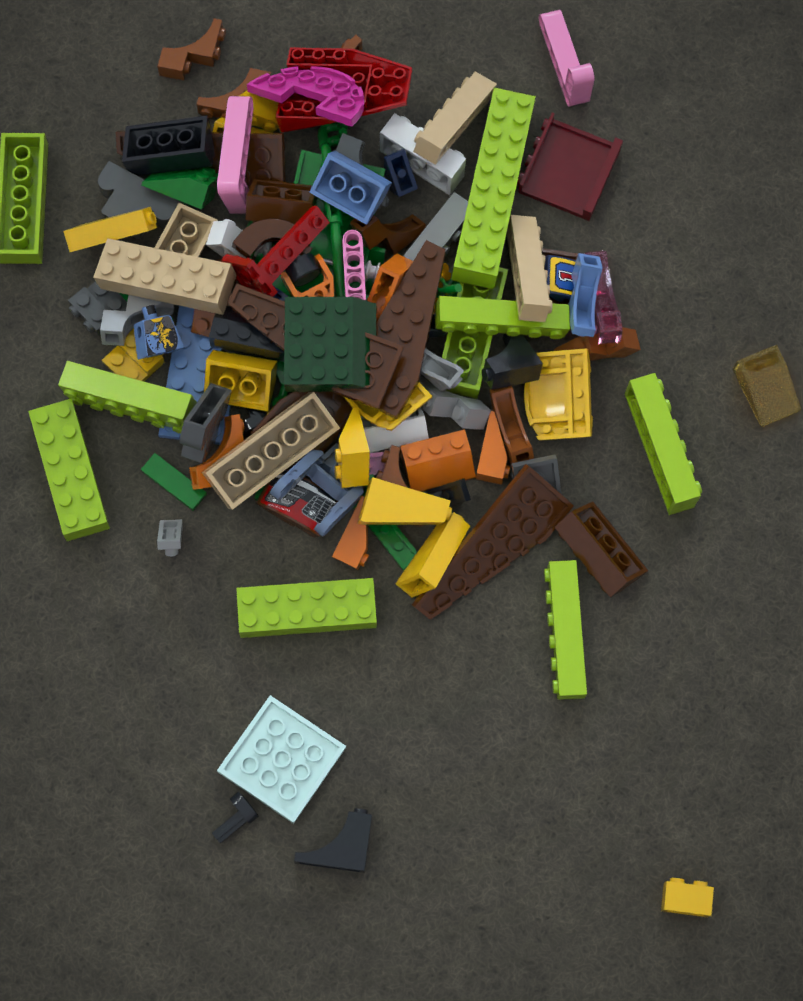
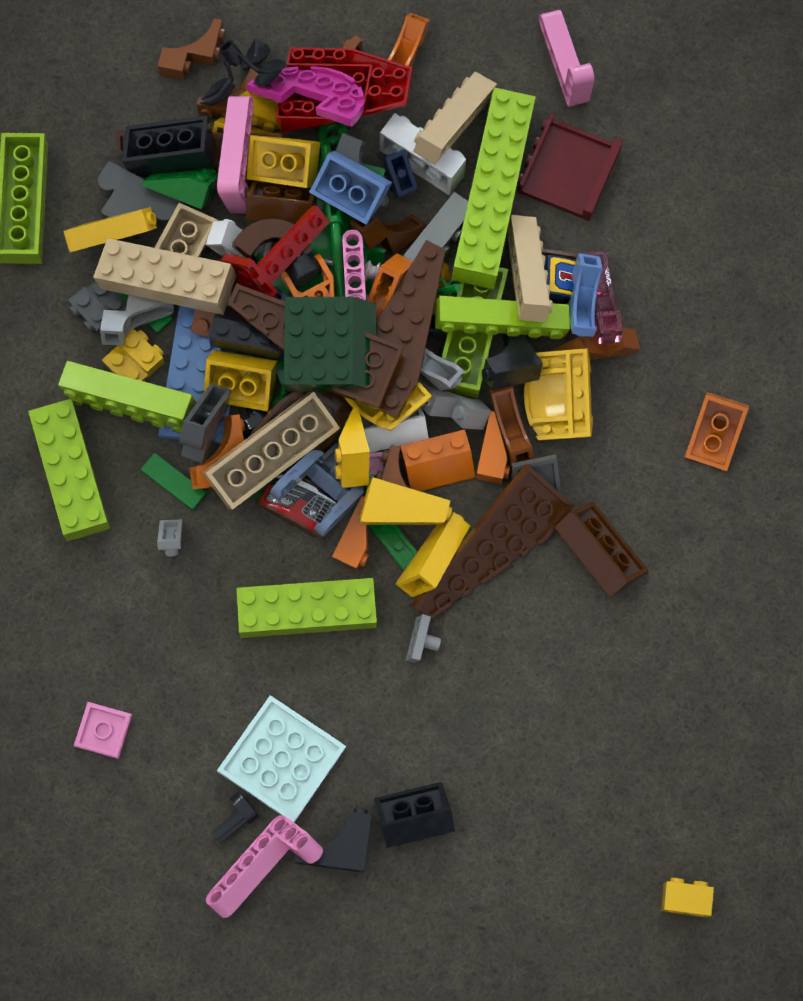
torso [134,305,184,360] -> none
black slope [426,479,471,507] -> none
lime brick [544,560,587,700] -> none
lime brick [625,373,702,515] -> none
clear yellow slope [732,345,801,427] -> none
none -> bright pink tile [74,702,133,759]
none -> black plant [198,38,286,105]
none -> bright pink beam [206,815,323,918]
none -> yellow slope [246,135,320,188]
none -> black slope [374,782,455,848]
none -> orange arch [388,13,430,67]
none -> light grey tile [406,614,441,663]
none -> orange slope [685,392,749,471]

